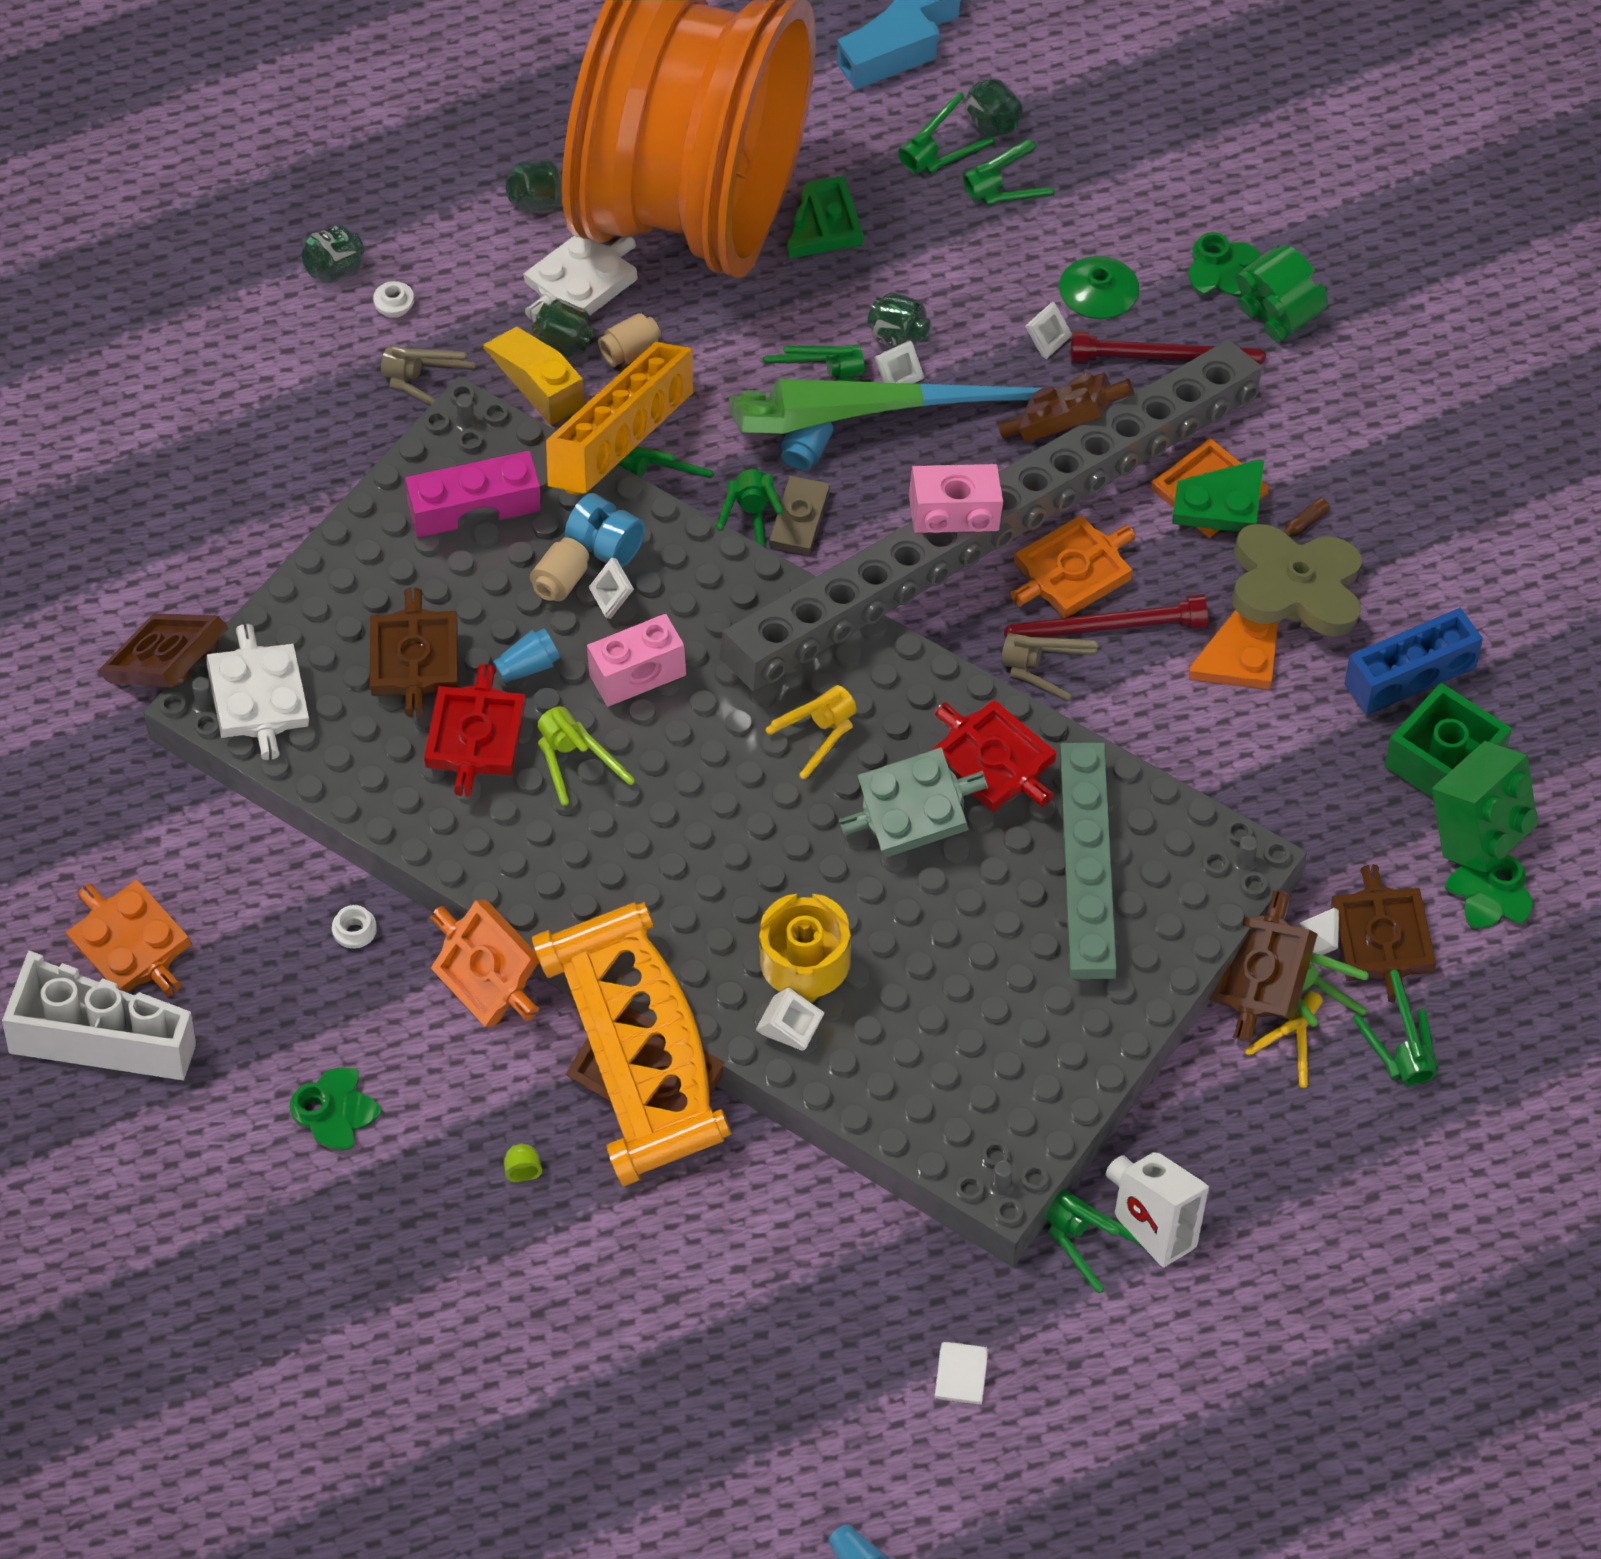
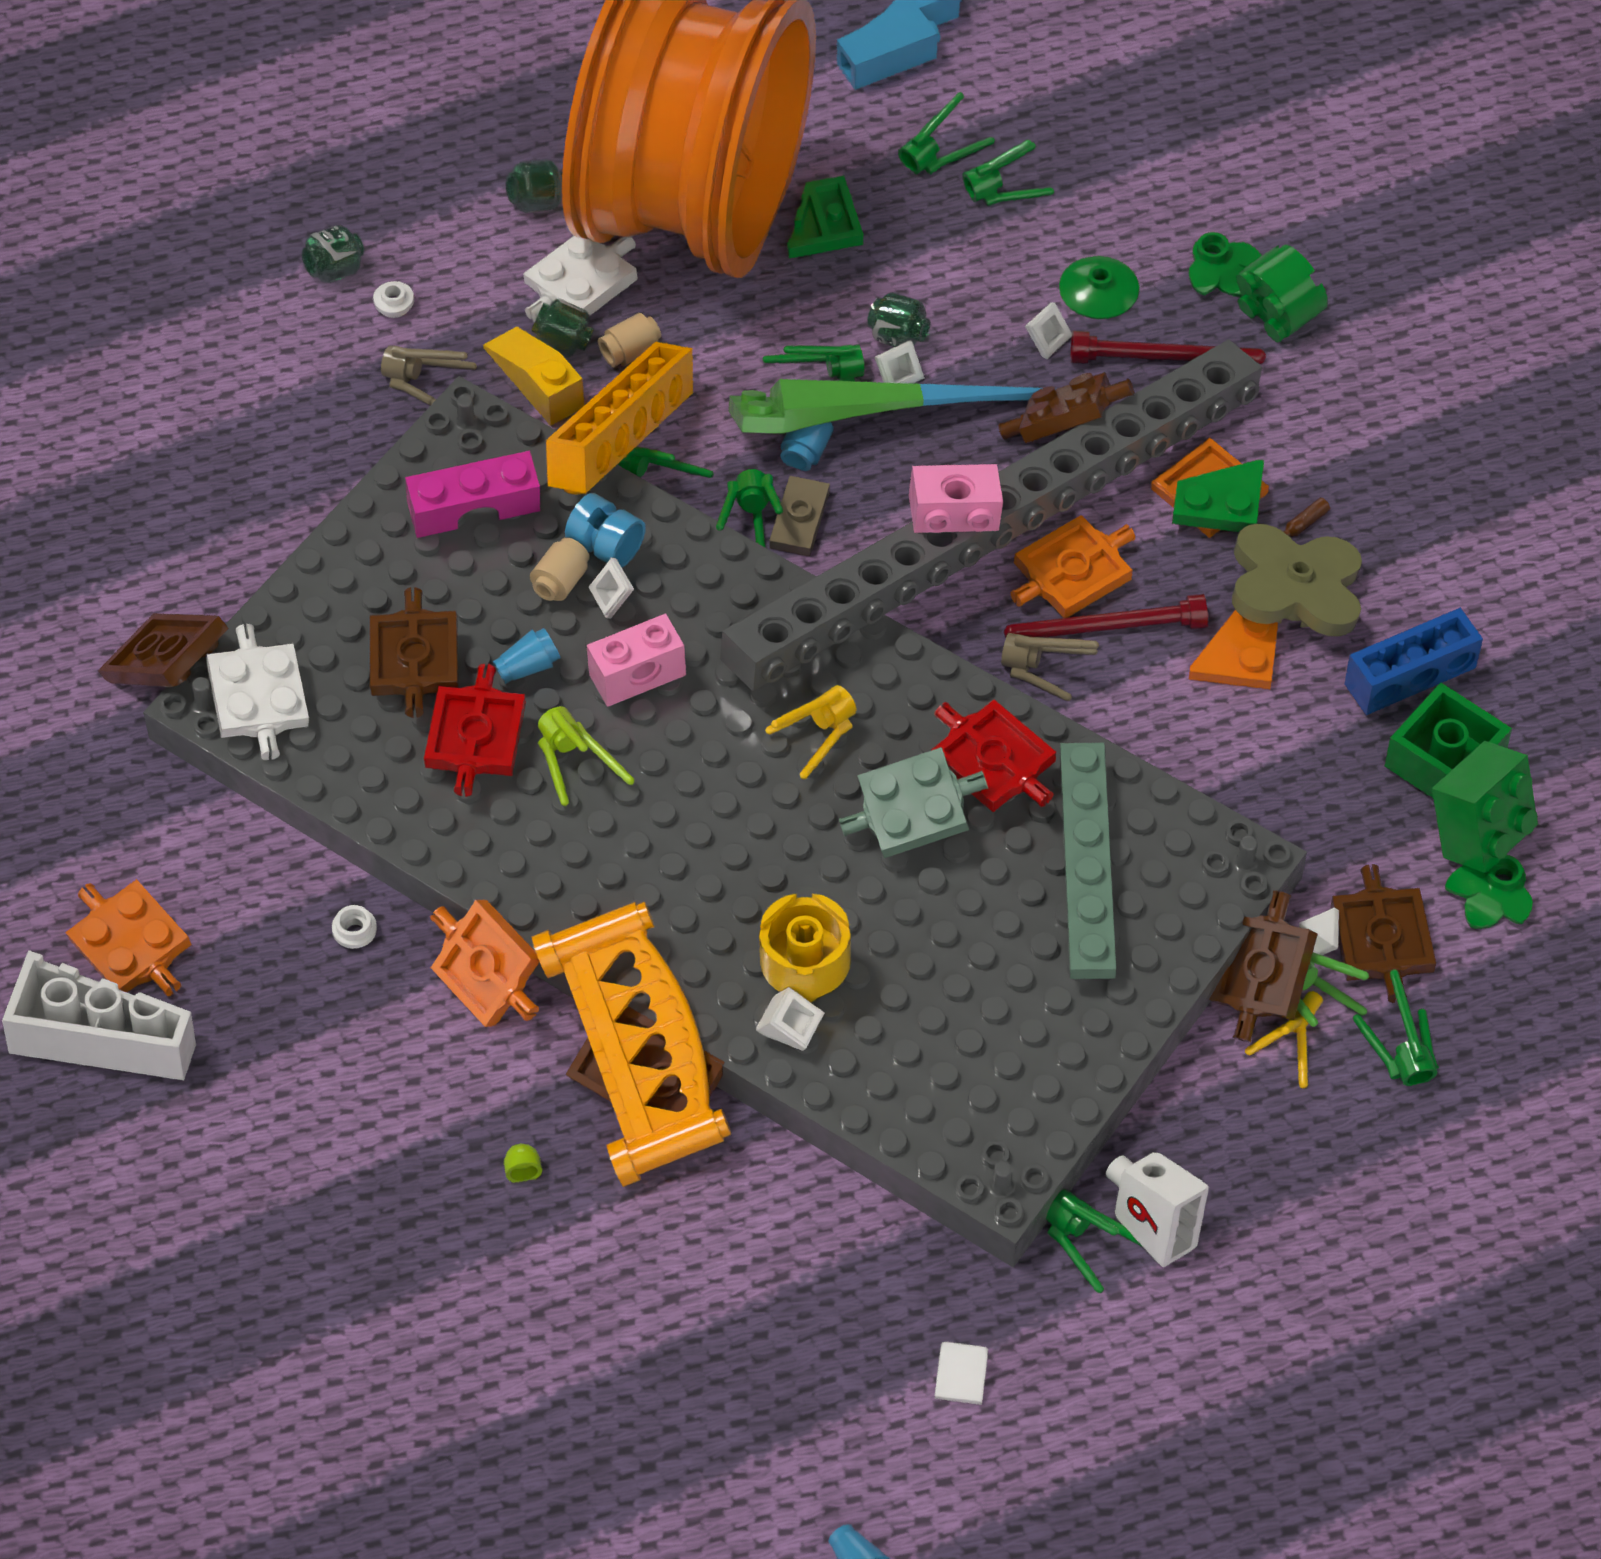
green plate [290,1067,382,1150] -> none
clear green head [965,79,1023,137] -> none

